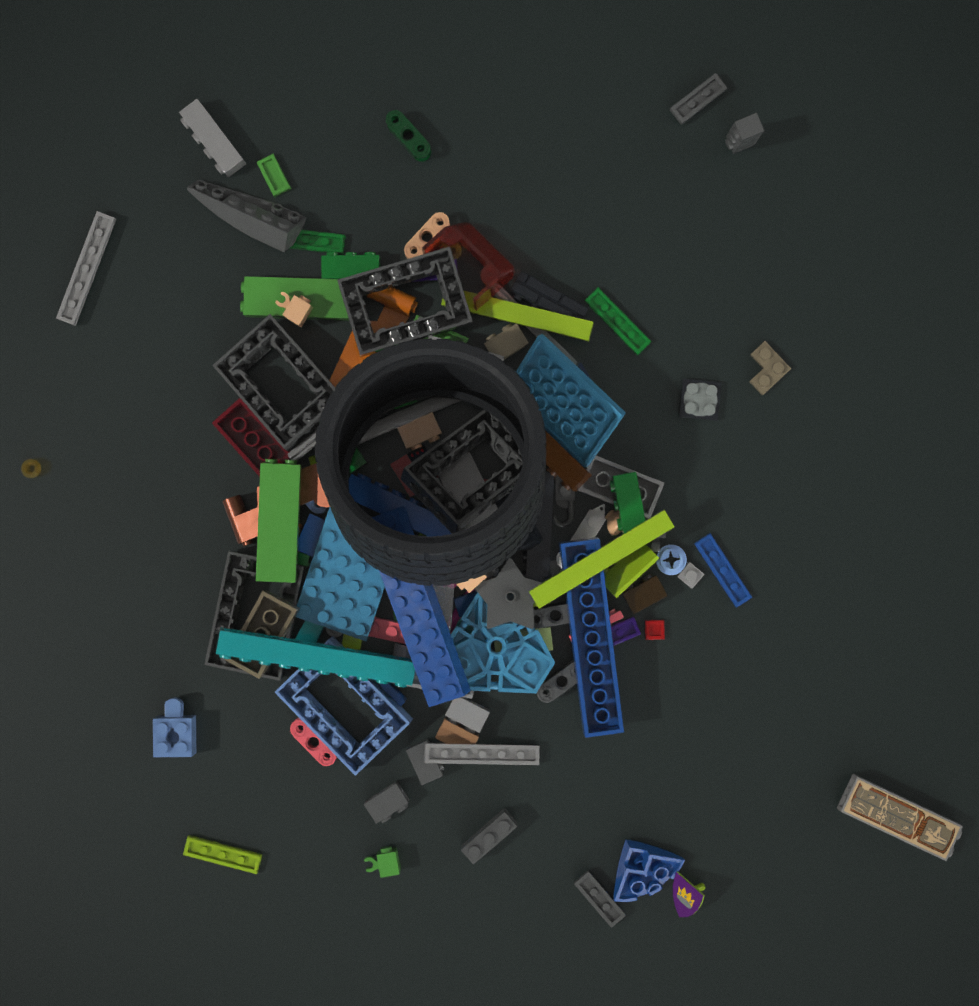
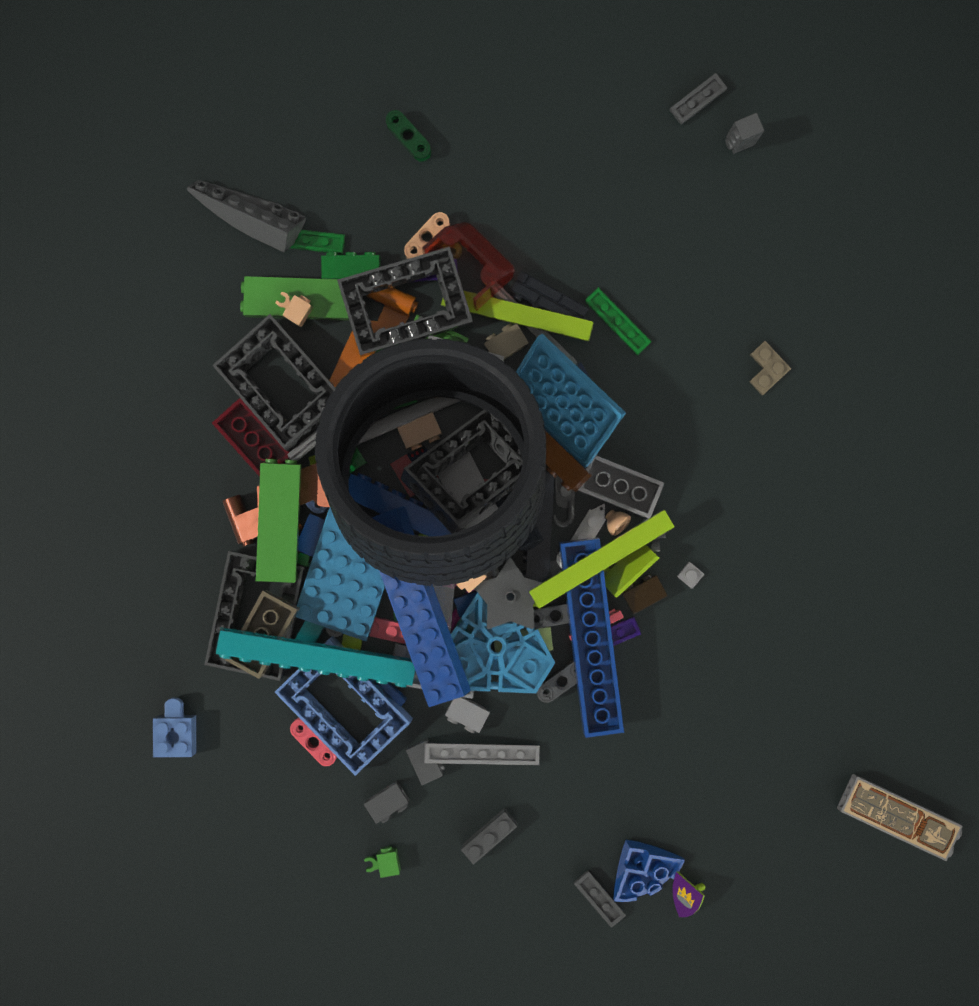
clear yellow plate [21,459,41,478] -> none
light grey plate [56,211,116,326] -> none
light grey brick [179,99,246,178] -> none
lime tile [183,835,262,874] -> none
bright green tile [257,154,291,197] -> none
medium nougat panel [435,717,479,744] -> none
green brick [609,472,645,534] -> none
red tile [645,620,665,640] -> none
light blue gear [656,545,687,575] -> none
light grey piece [679,379,722,421] -> none
blue tile [694,533,752,608] -> none

